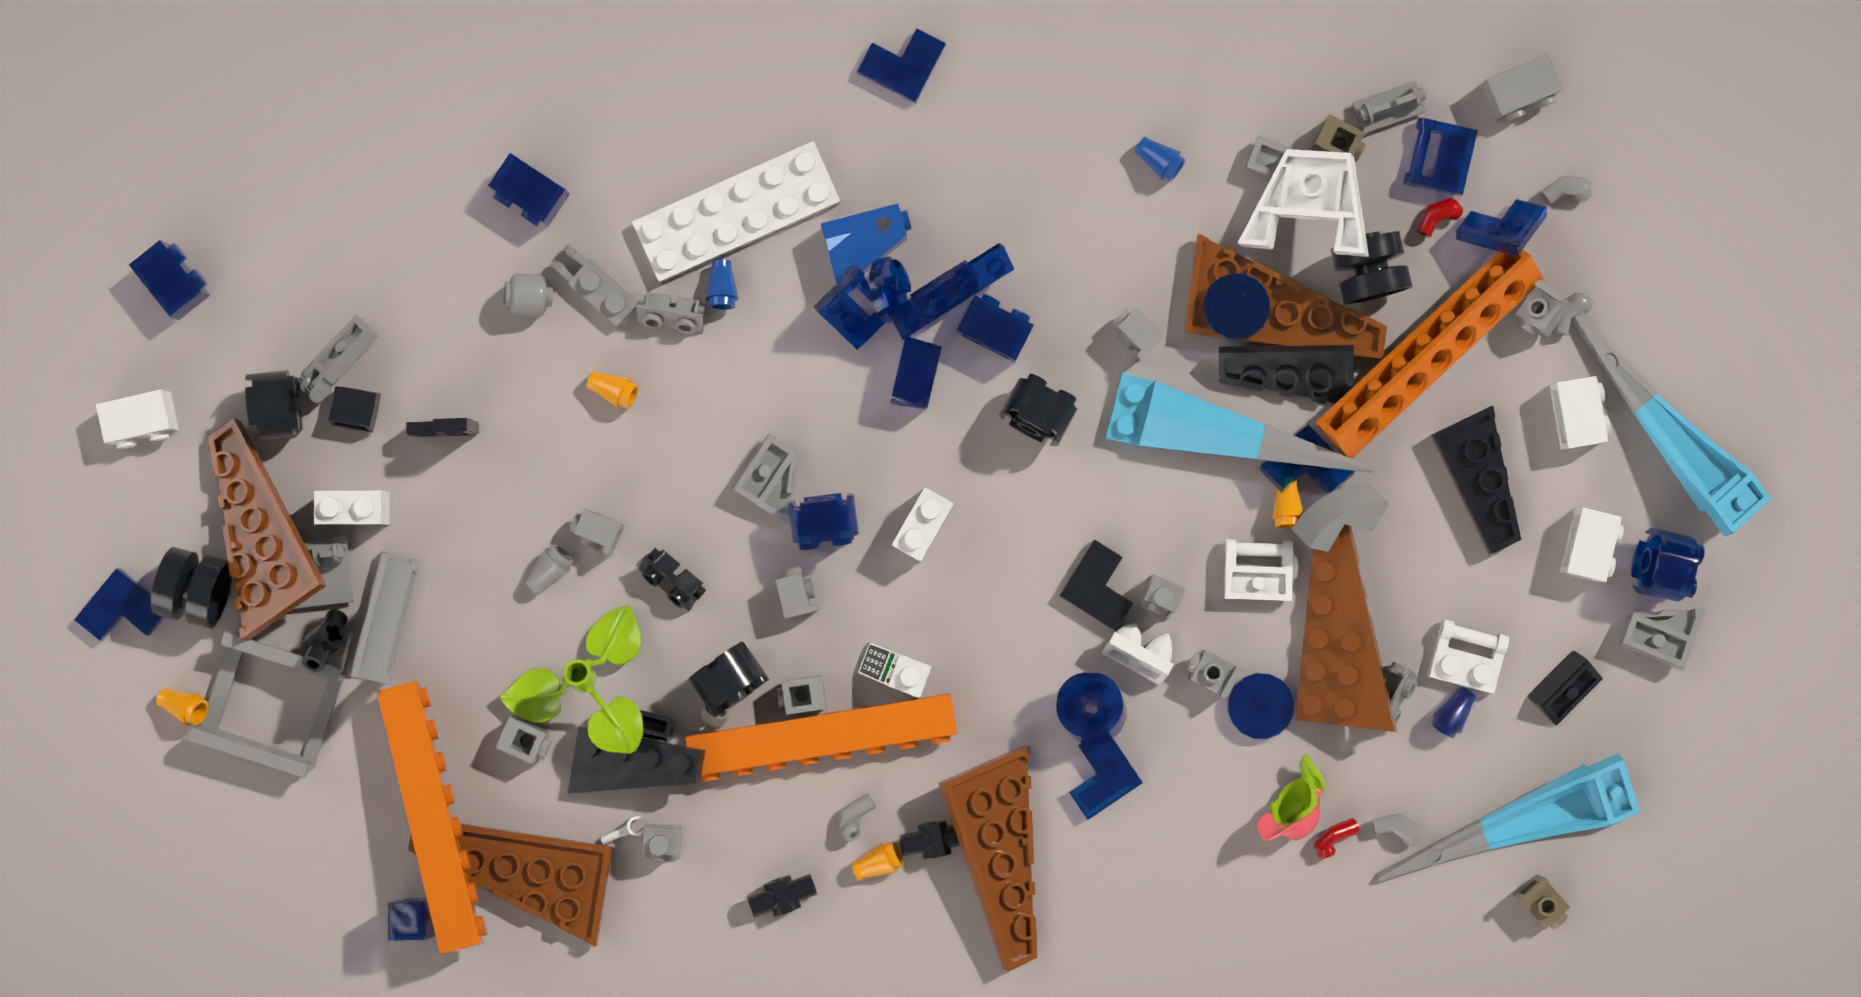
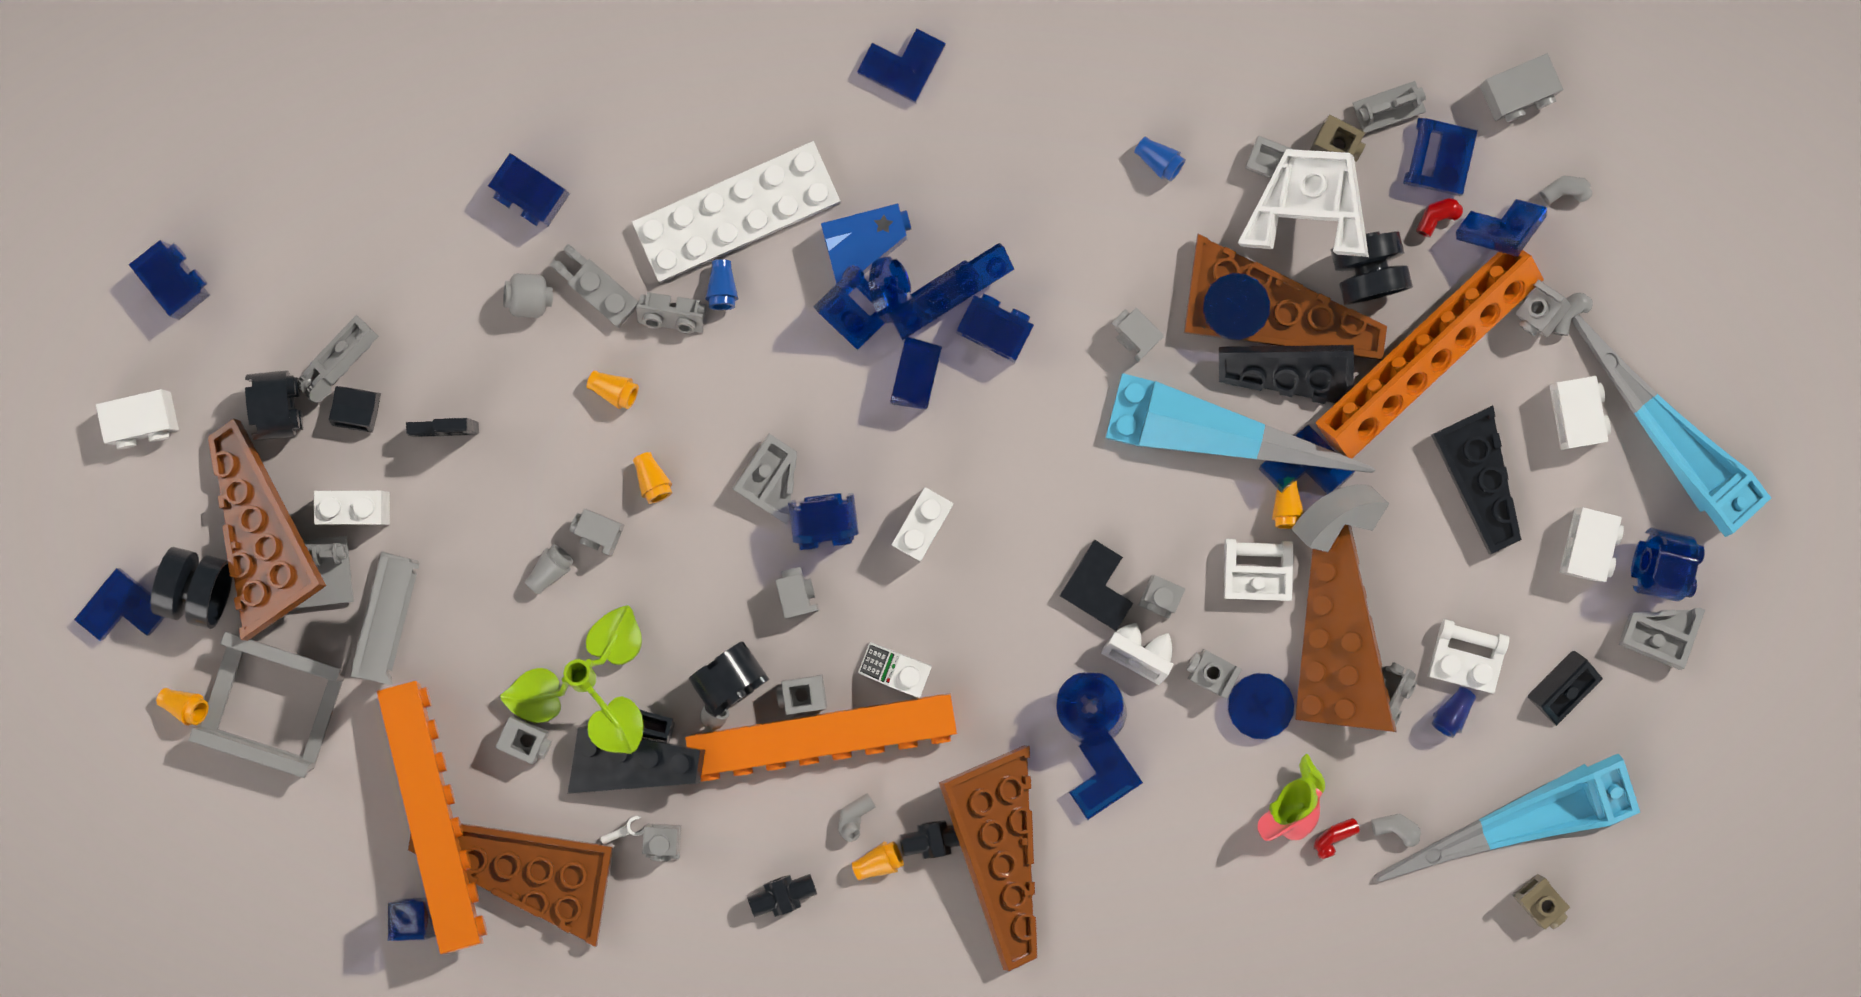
black axle [302,609,348,672] -> none
black hinge [638,547,706,611] -> none
black brick [999,373,1077,446] -> none
none -> light orange cone [633,452,673,504]

